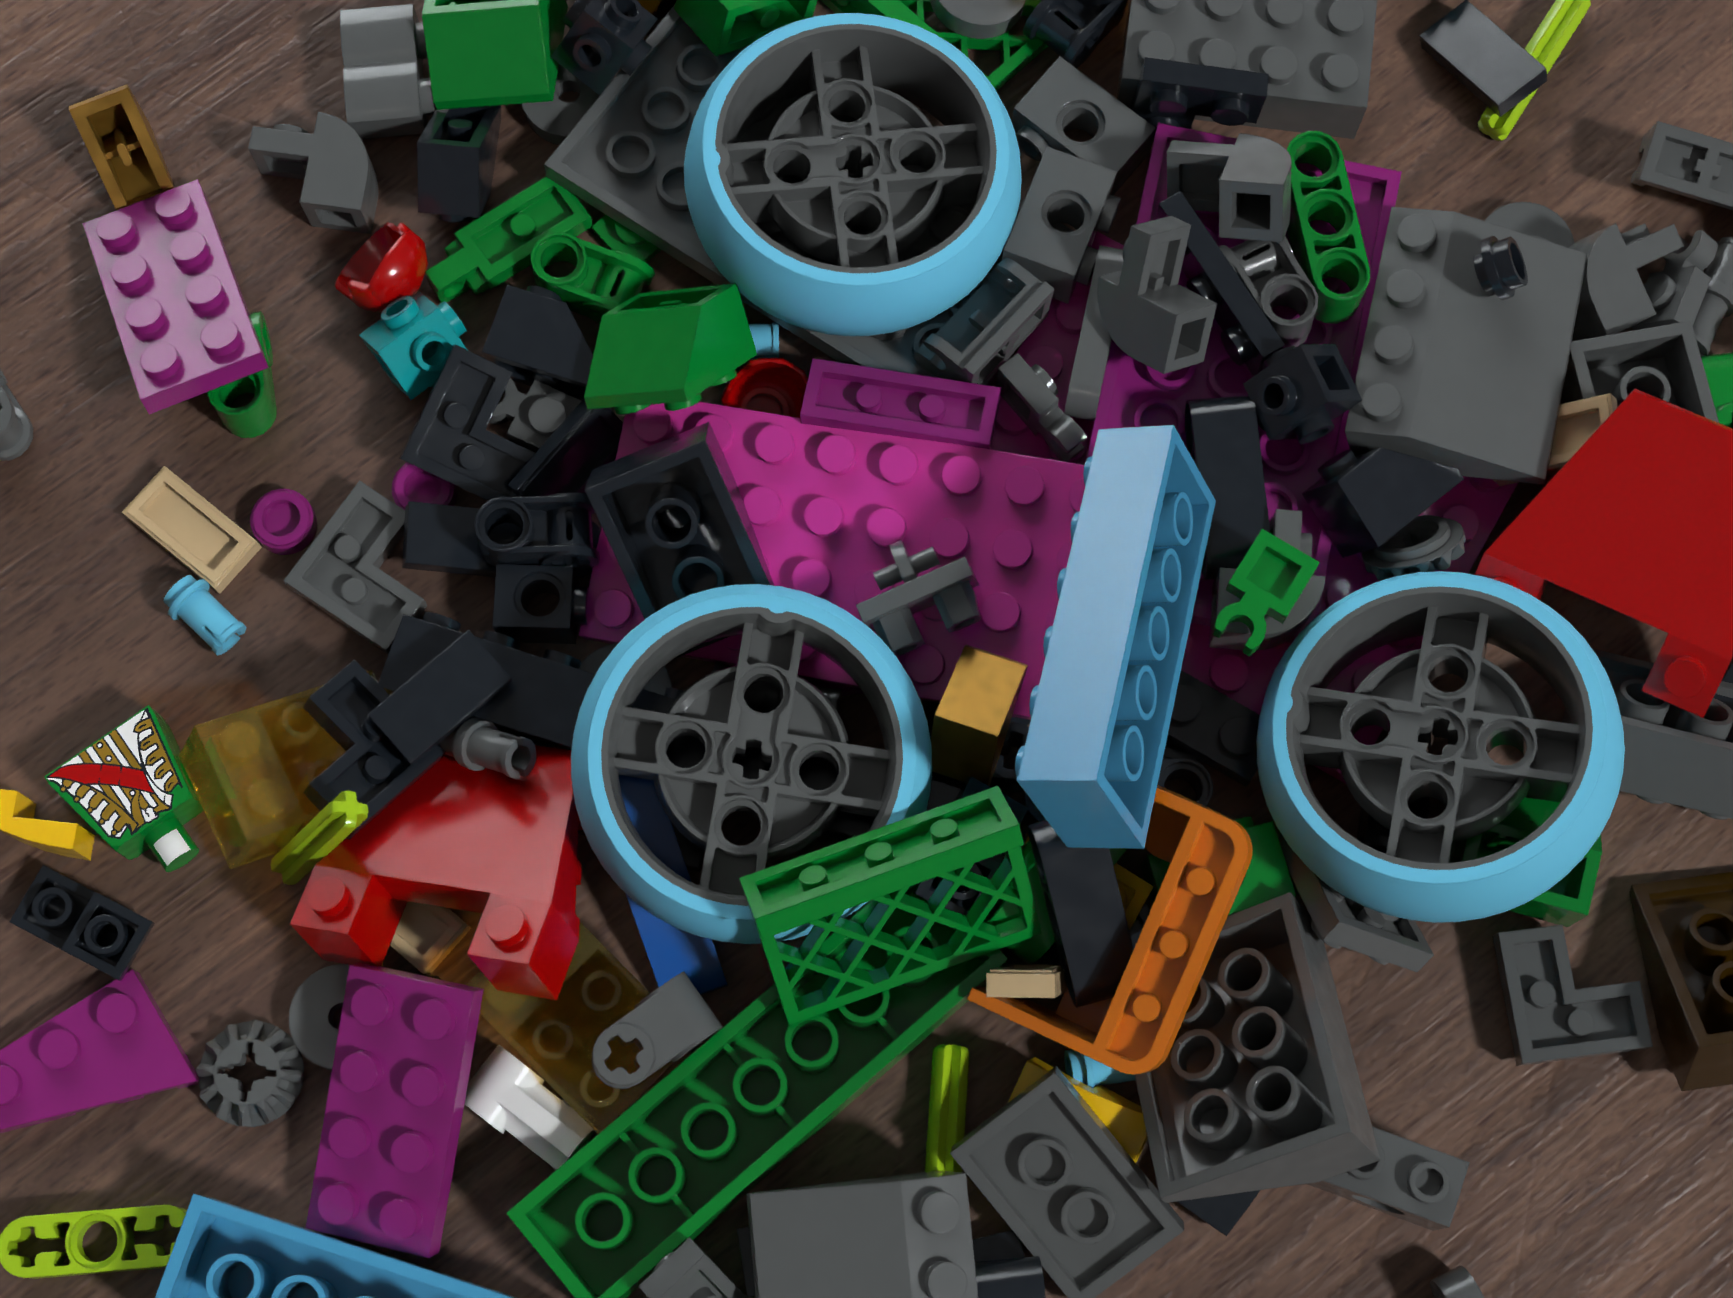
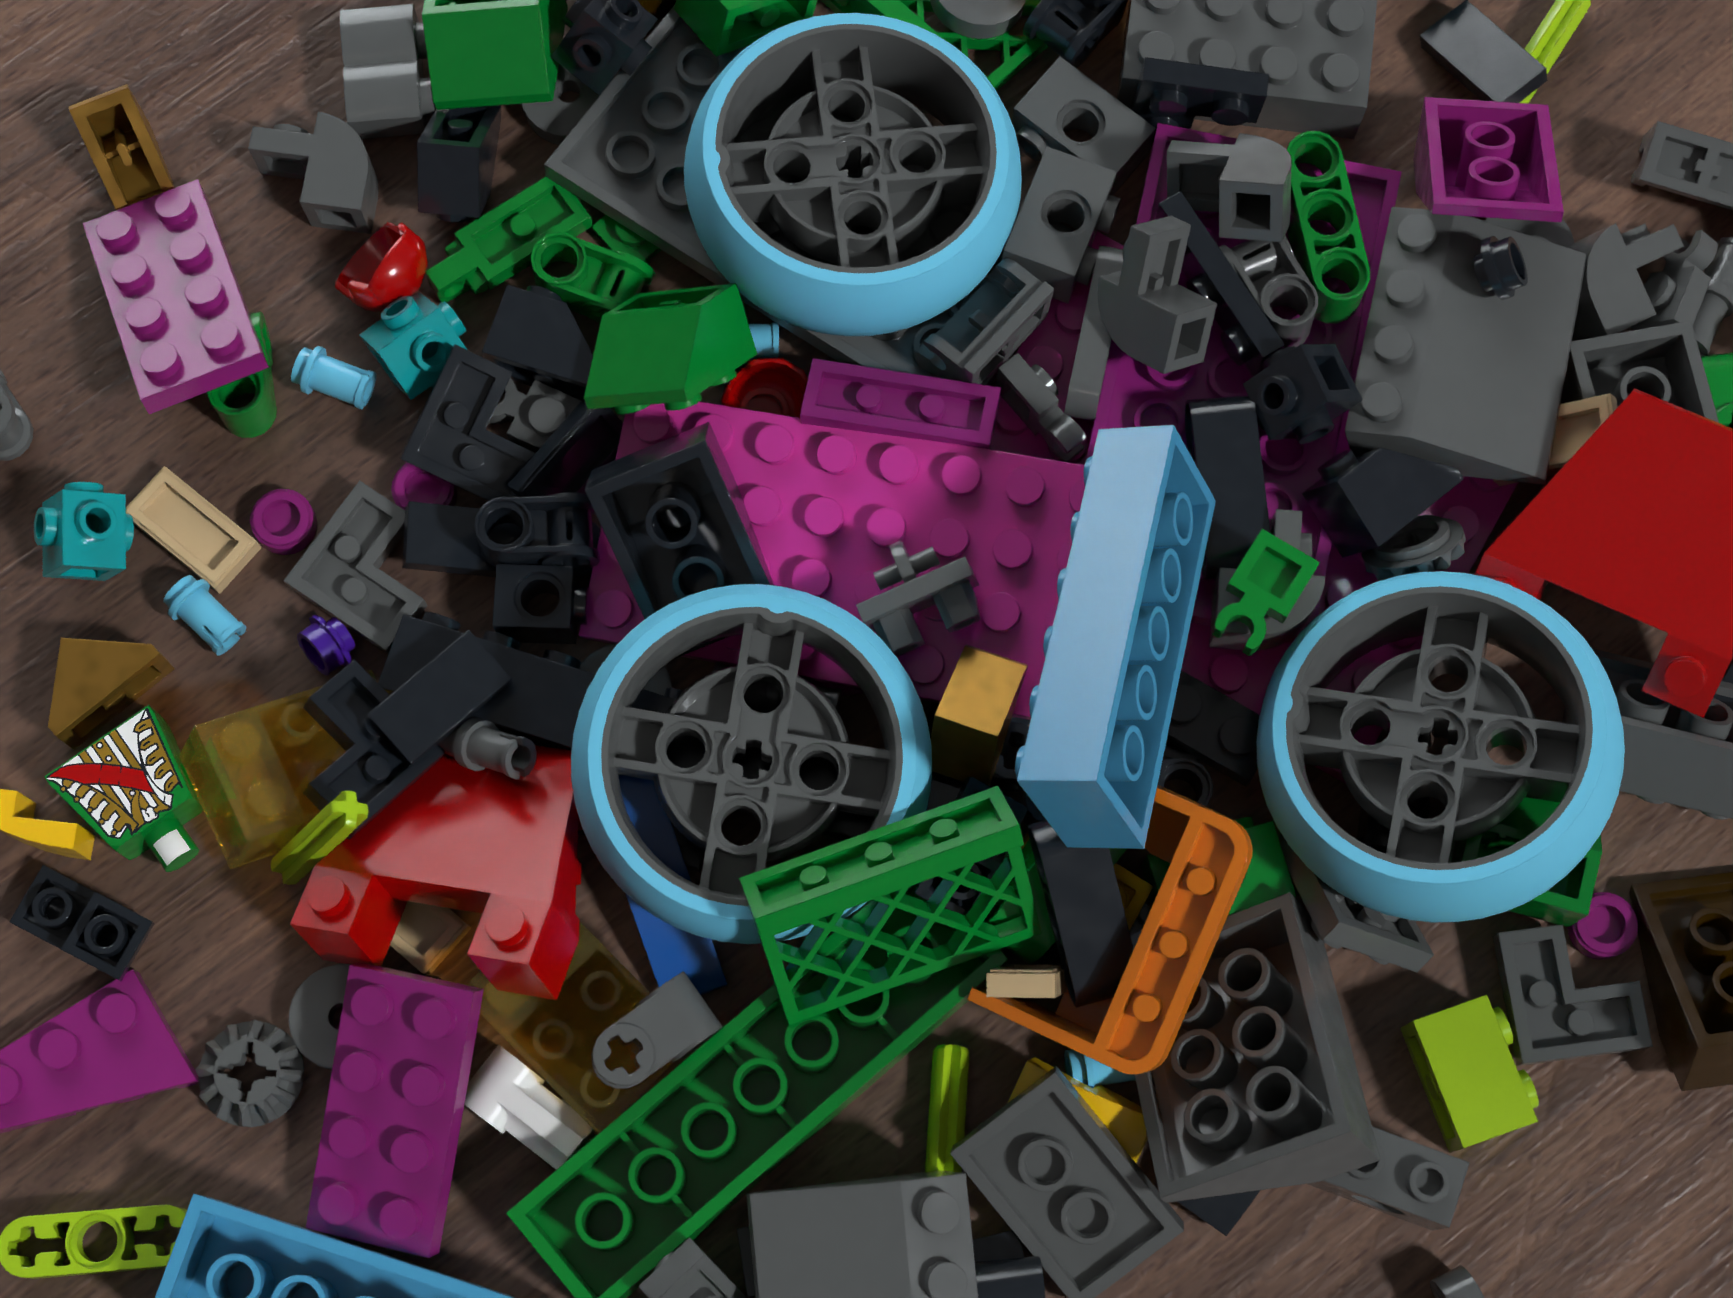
none -> teal brick [34,482,134,581]
none -> pearl gold slope [48,638,175,750]
none -> medium azure pin [291,346,376,410]
none -> dark purple plate [297,615,356,675]
none -> lime brick [1400,995,1539,1153]
none -> magenta slope [1413,97,1564,222]
none -> magenta tile [1567,892,1638,960]

